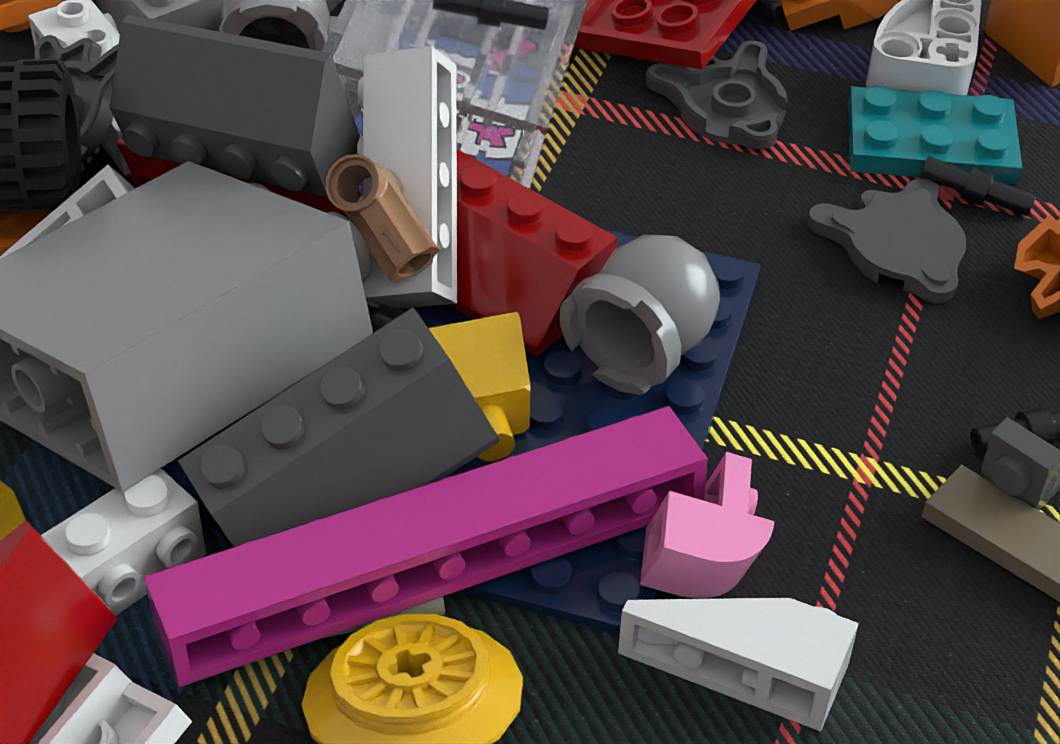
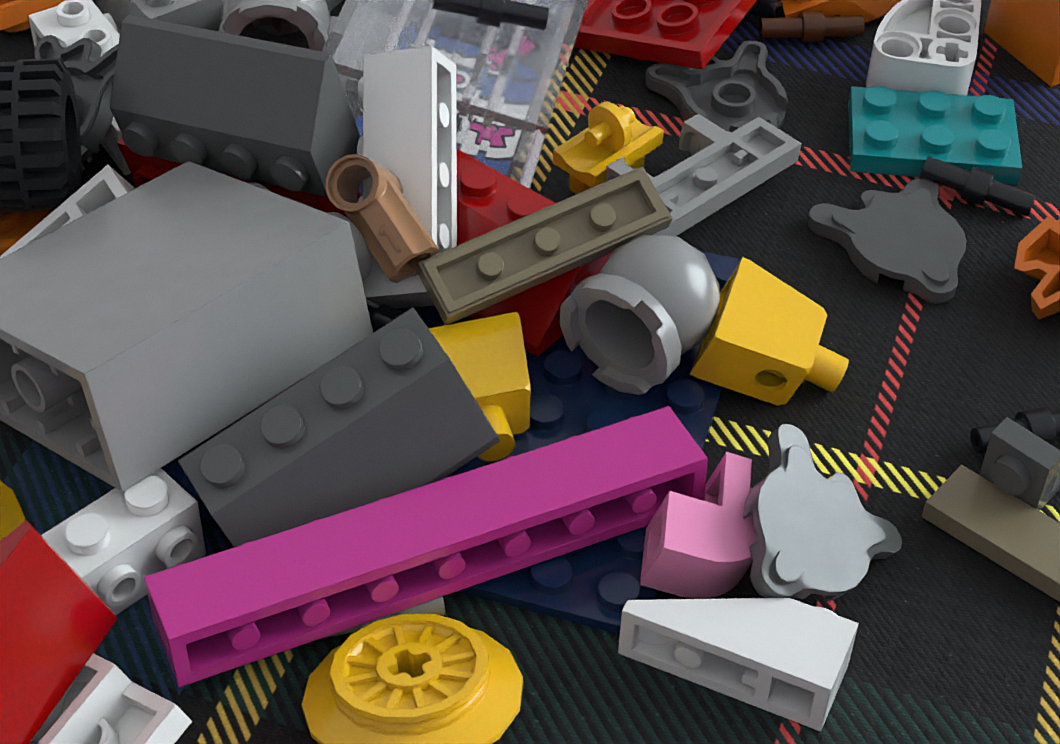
none -> dark tan tile [417,166,673,325]
none -> yellow hips [553,102,664,194]
none -> light grey hinge [605,114,802,236]
none -> yellow torso [690,257,849,406]
none -> tile [743,424,902,601]
none -> reddish brown bar [758,11,865,43]

